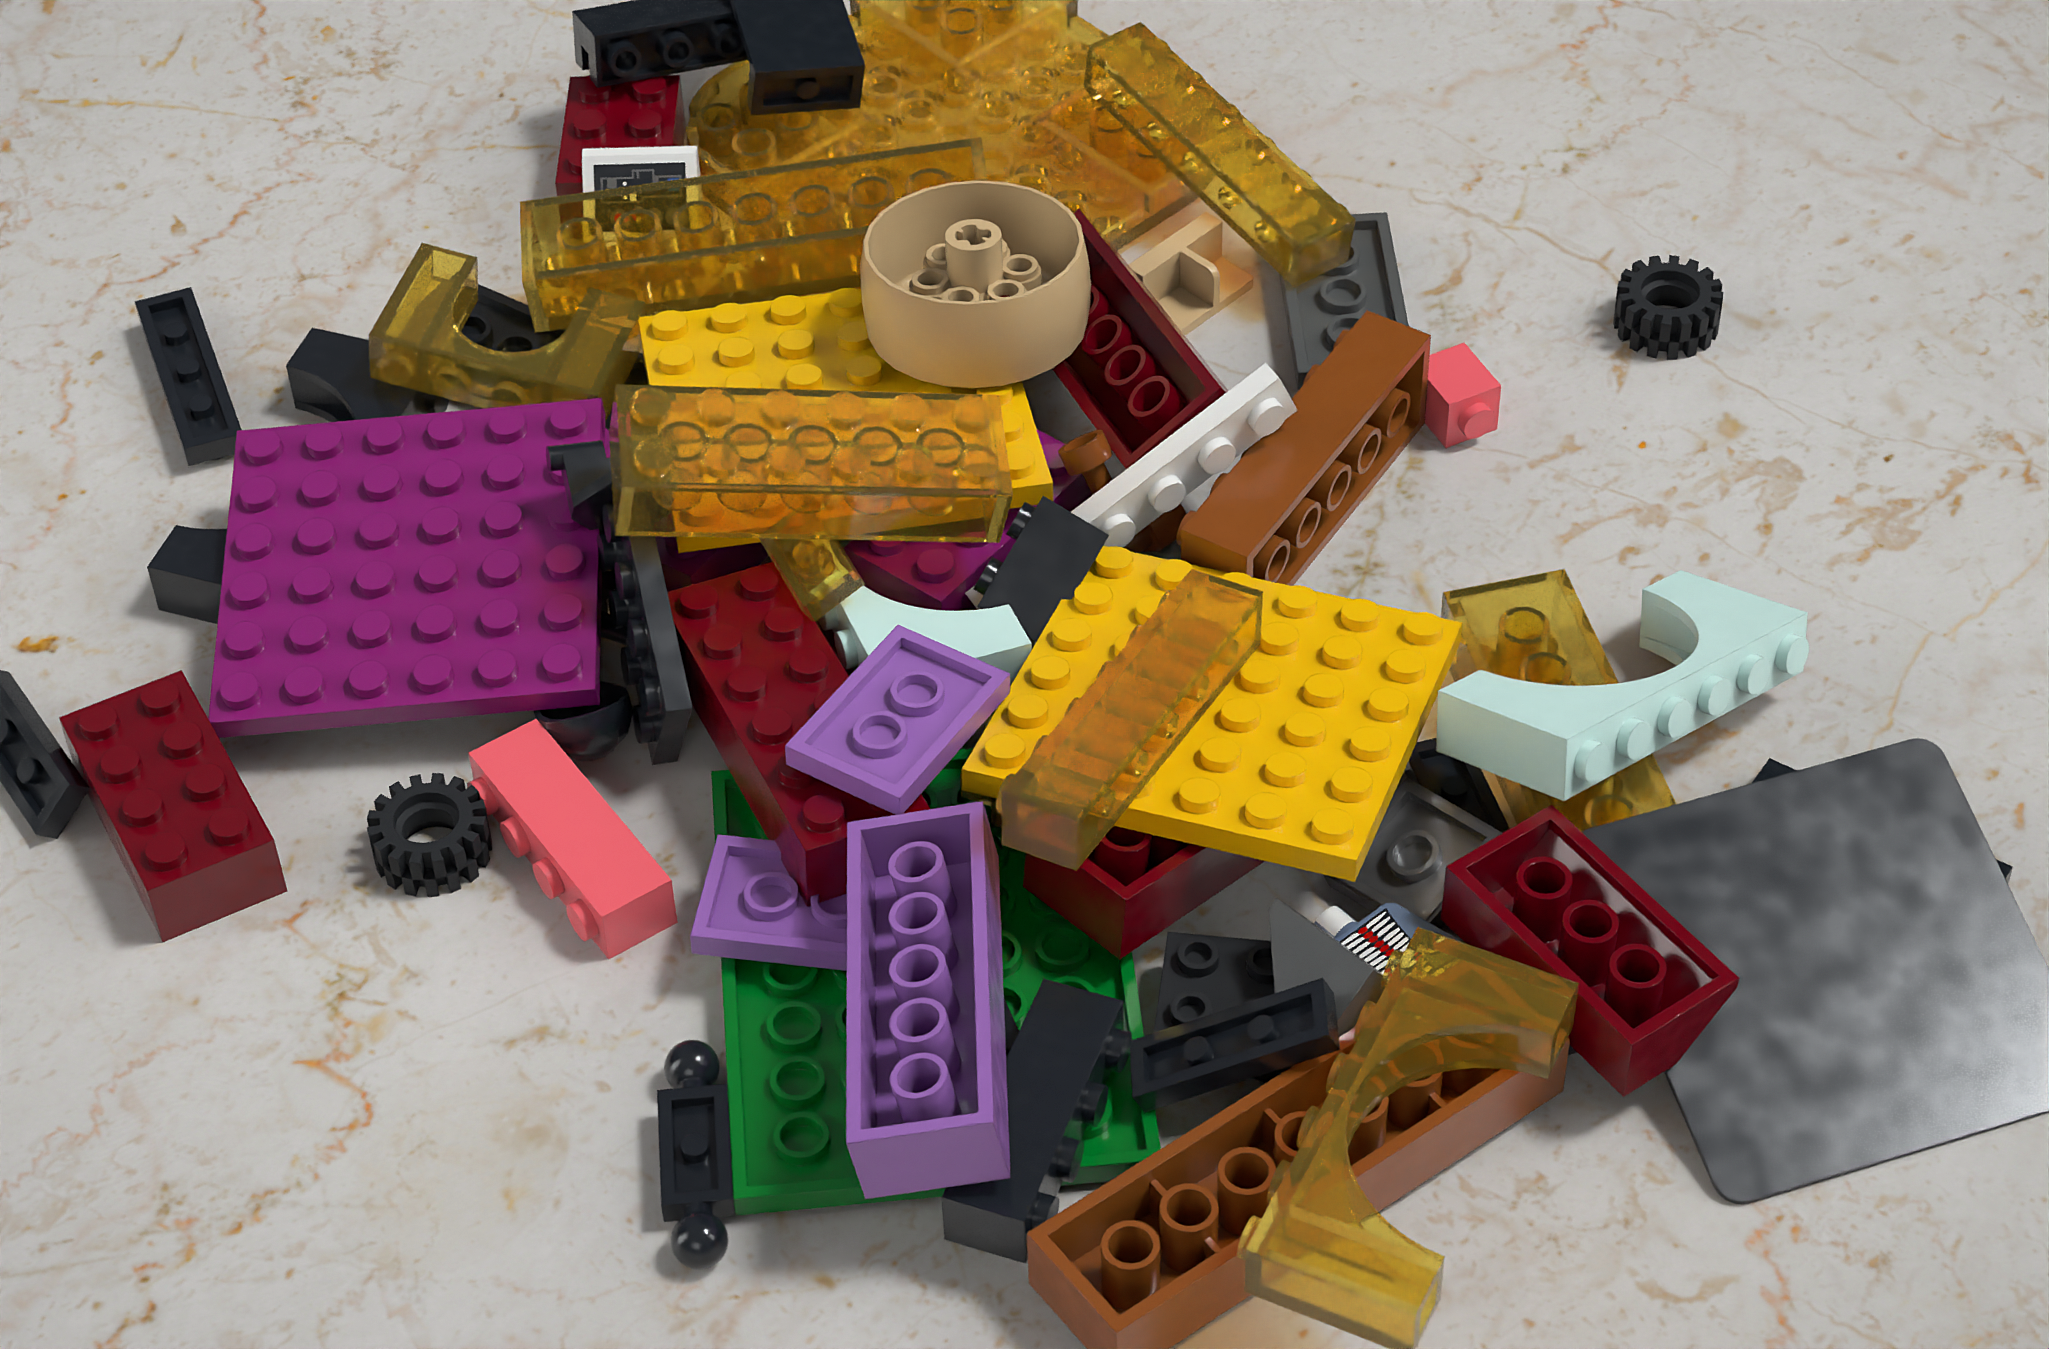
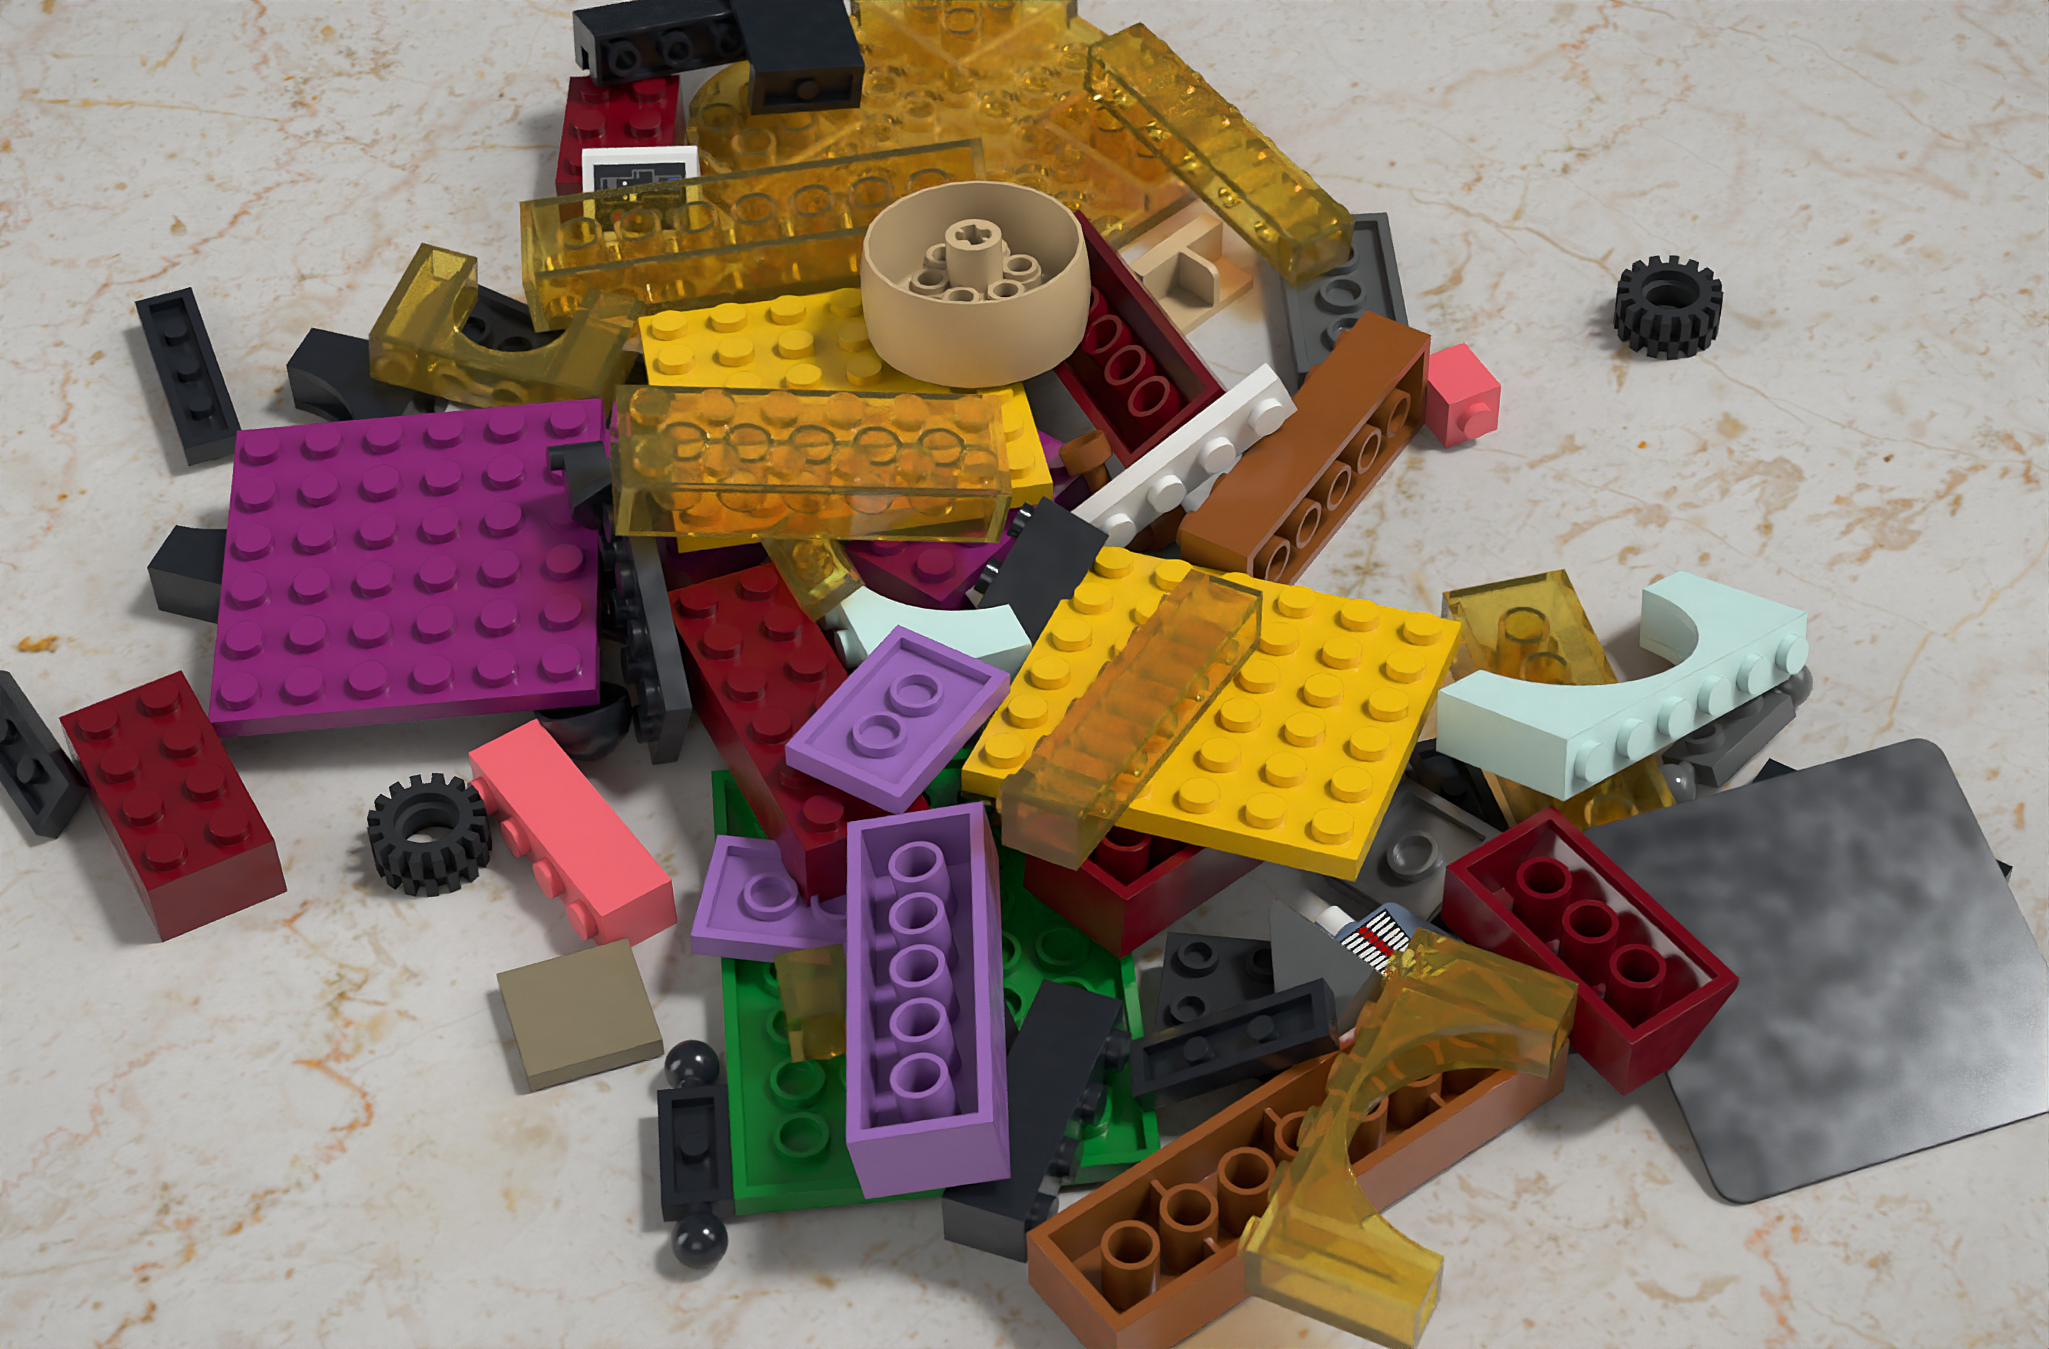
none -> dark tan tile [496,938,665,1091]
none -> clear yellow brick [774,943,847,1063]
none -> dark grey plate [1643,664,1813,811]

